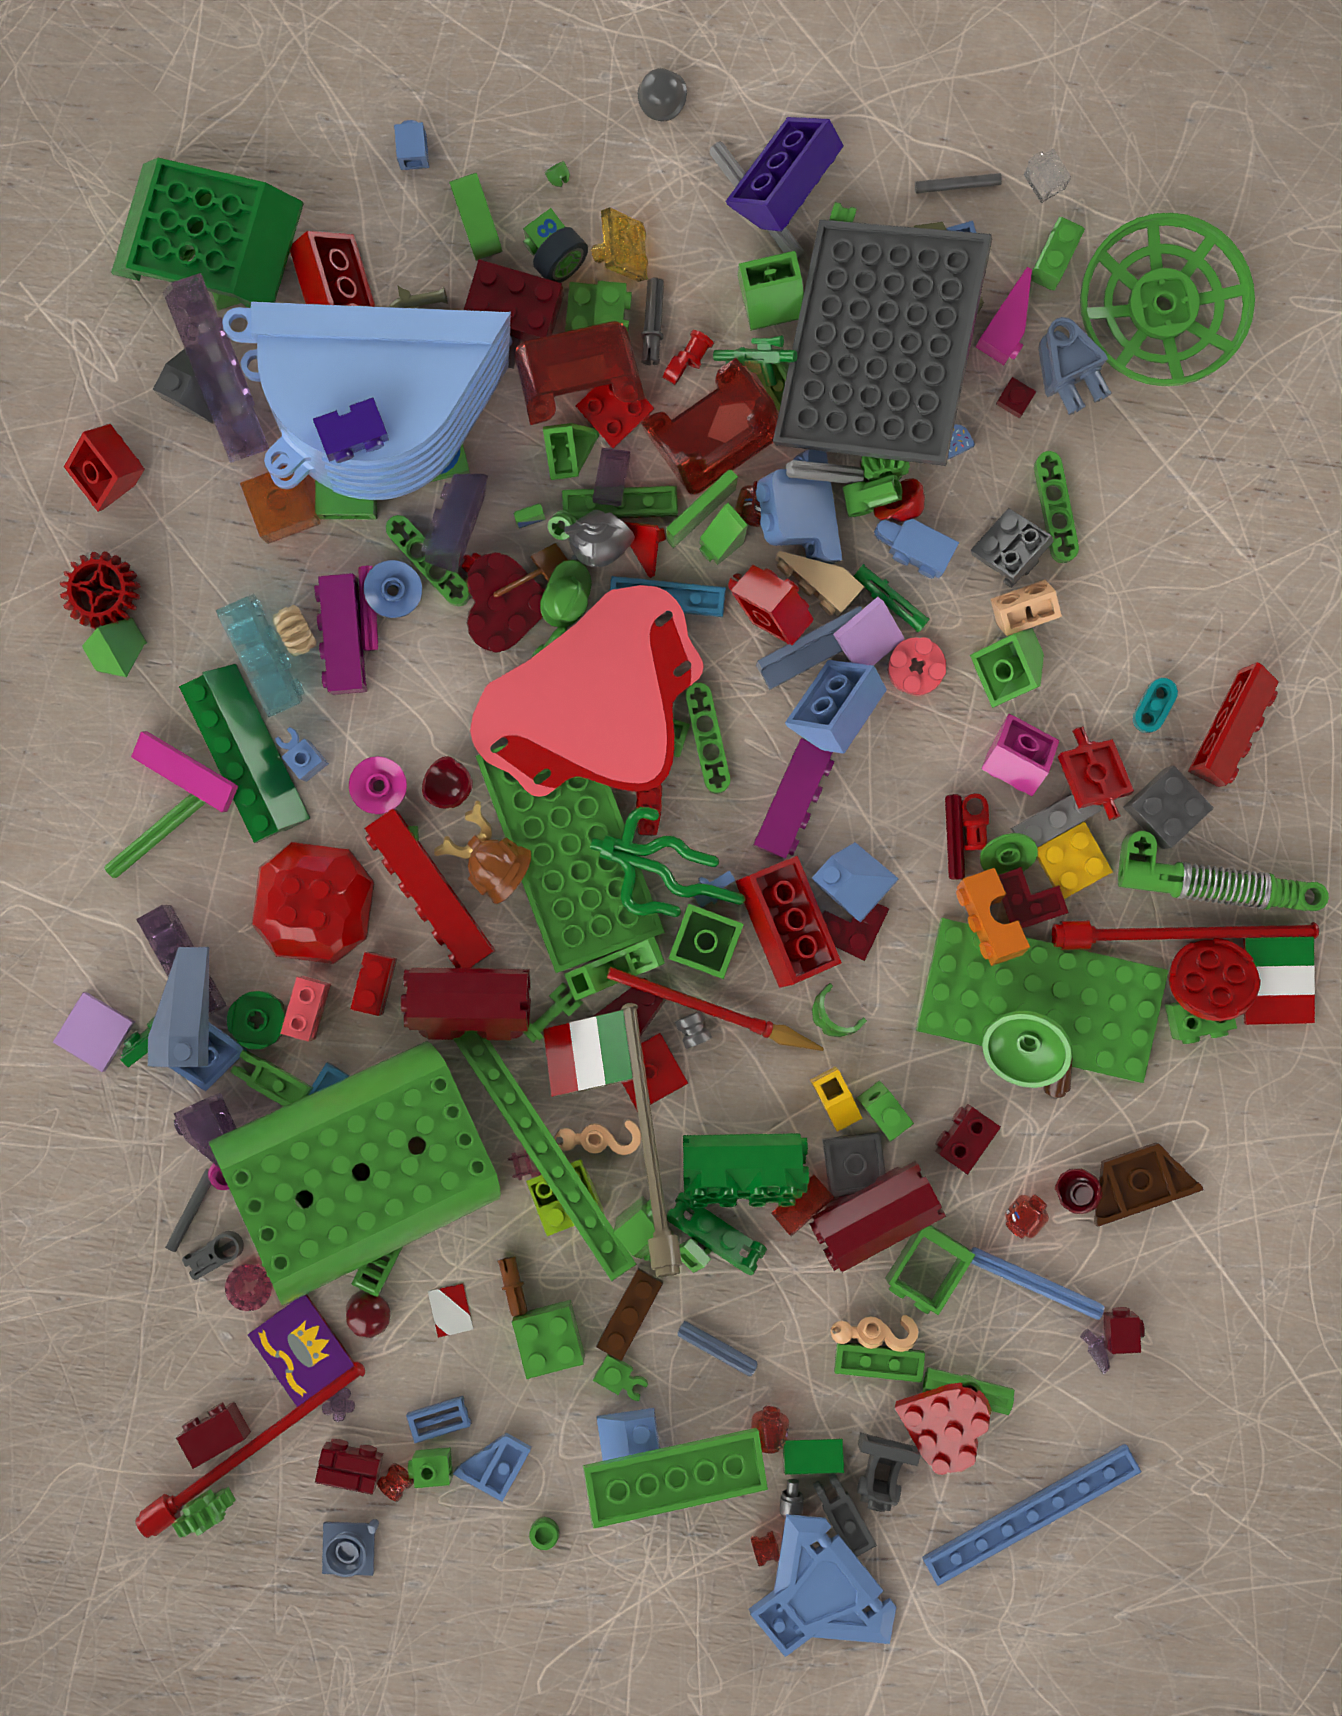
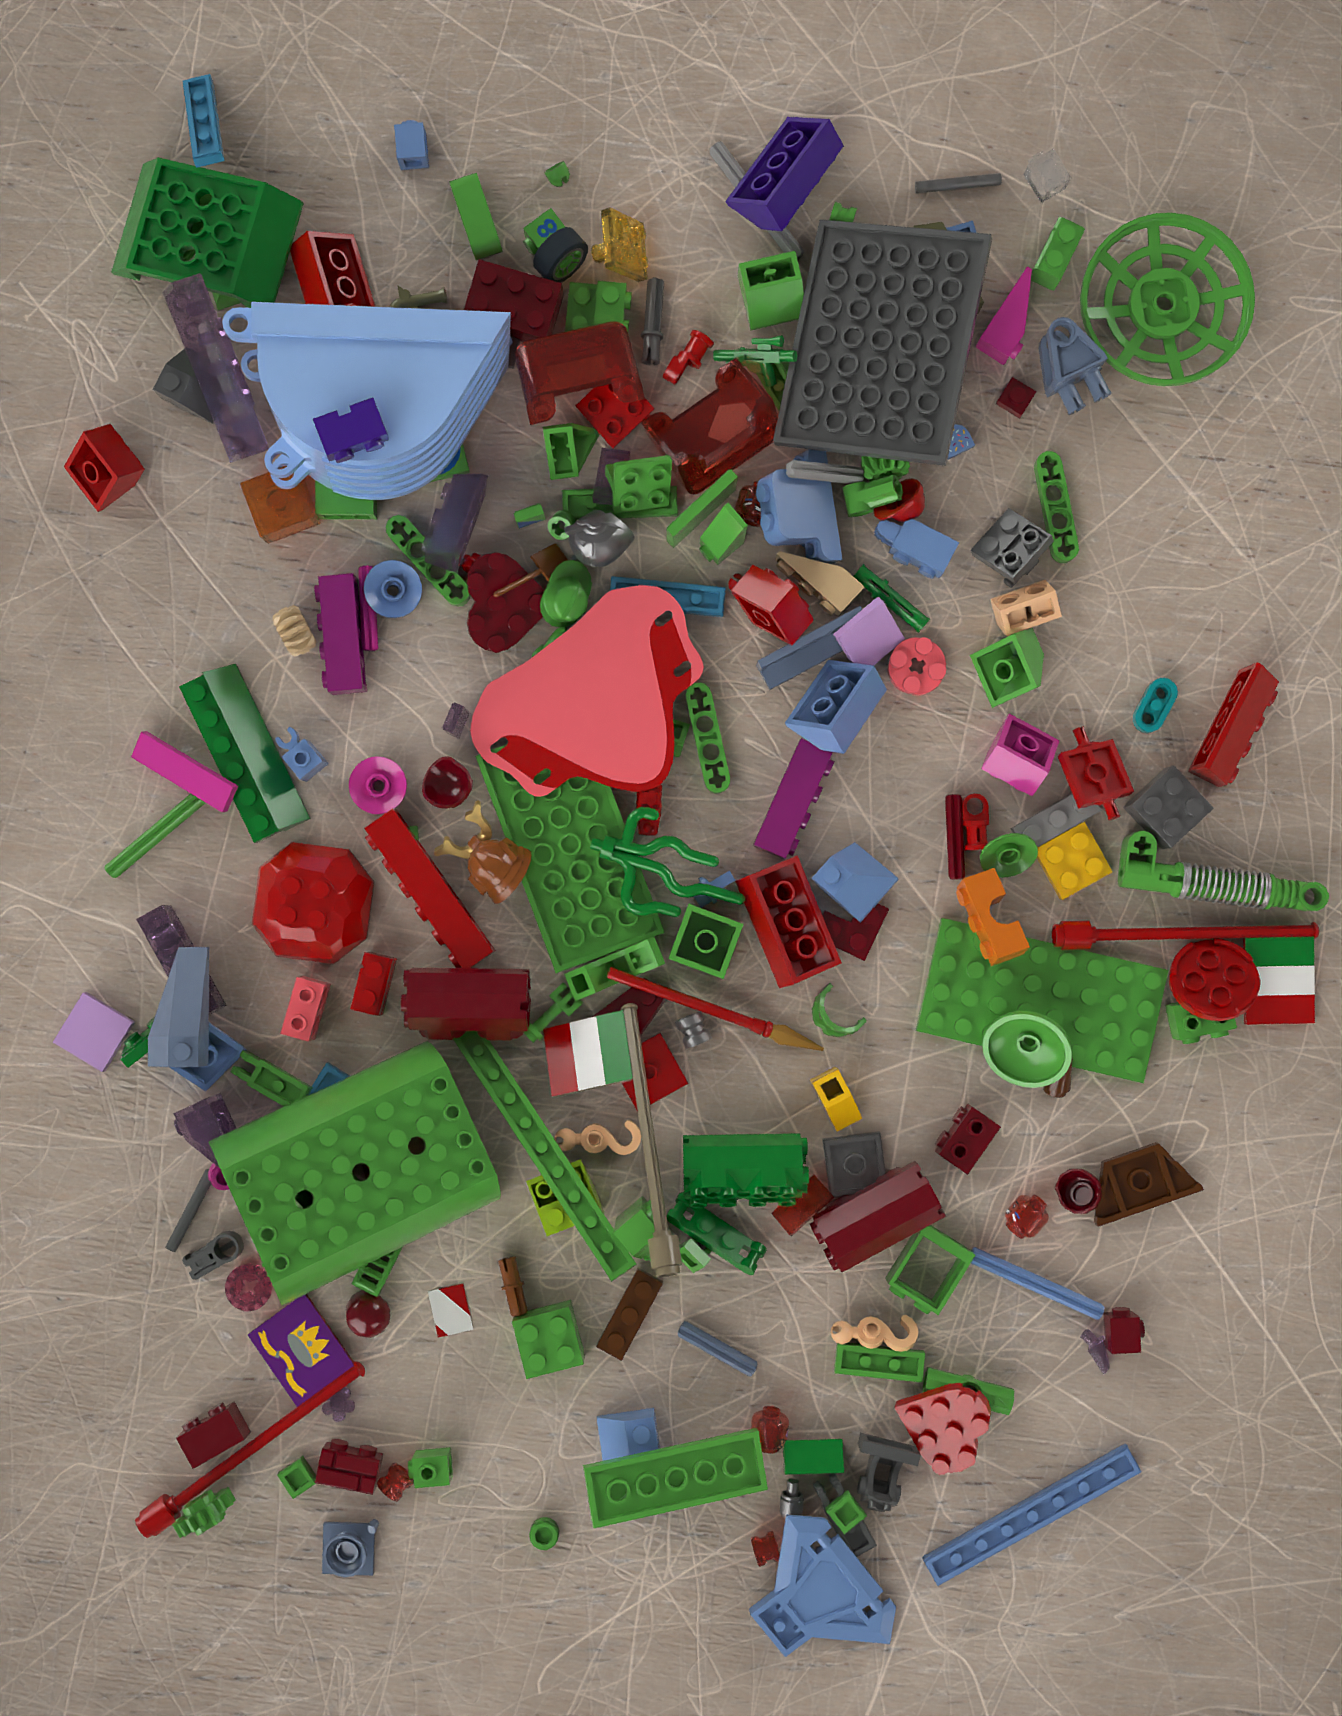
red gear [60,551,141,630] -> none
bright green slope [82,618,147,678] -> none
clear light blue wedge [216,594,304,718] -> none
green plate [227,991,286,1049] -> none
medium blue tile [406,1396,472,1443] -> none
medium blue wing [453,1433,531,1502] -> none
clear pink piece [507,1150,541,1180] -> none
bright green plate [593,1353,648,1401] -> none
red piece [624,522,666,578] -> none
dark grey helmet [637,68,687,121] -> none
bright green torso [857,1080,914,1142] -> none
dark red plate [998,867,1069,928] -> none
none -> dark azure tile [183,74,225,168]
none -> bright green tile [277,1456,316,1499]
none -> tile [442,702,470,739]
none -> bright green bracket [605,455,672,513]
none -> bright green tile [825,1490,867,1535]

